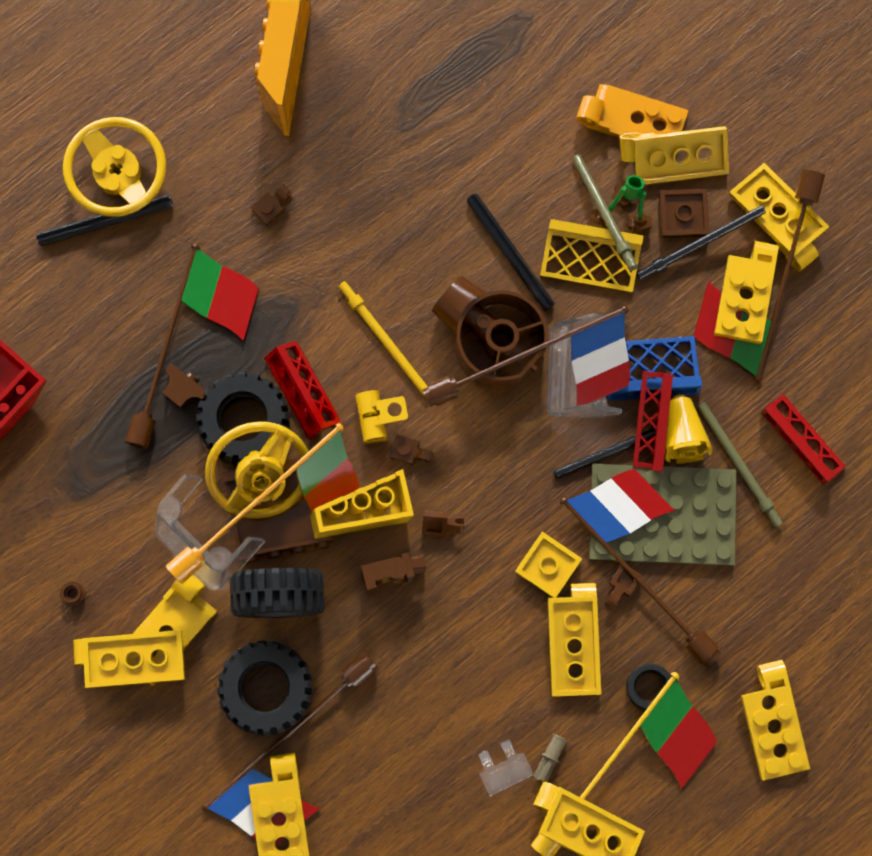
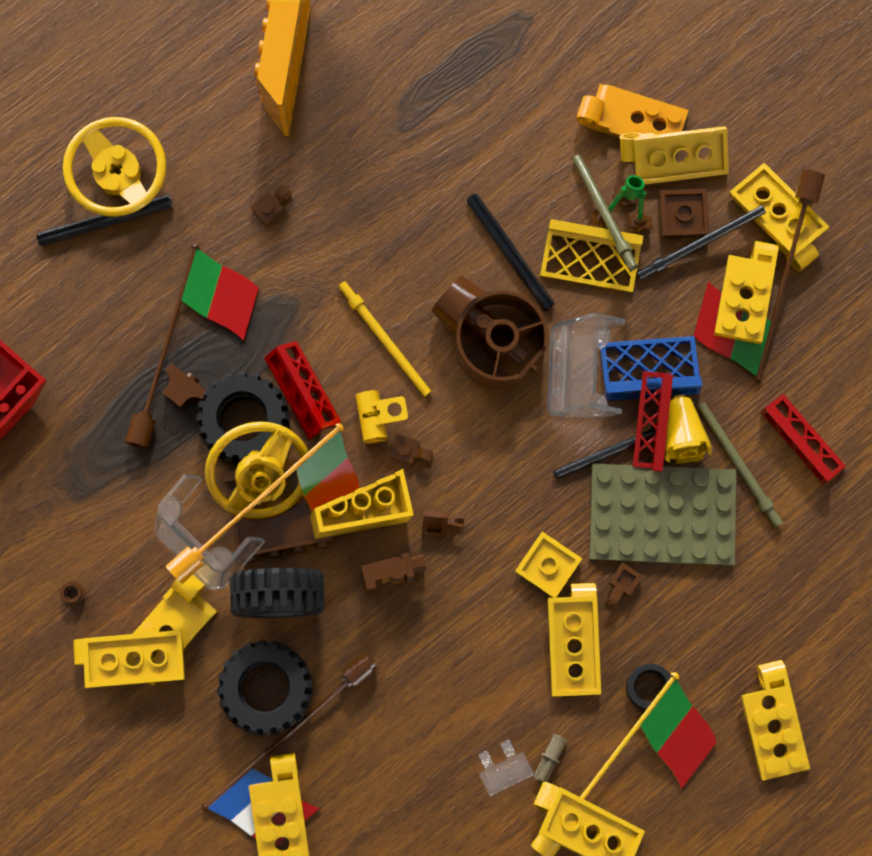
flag [422,305,630,409] -> none
flag [560,469,722,667] -> none

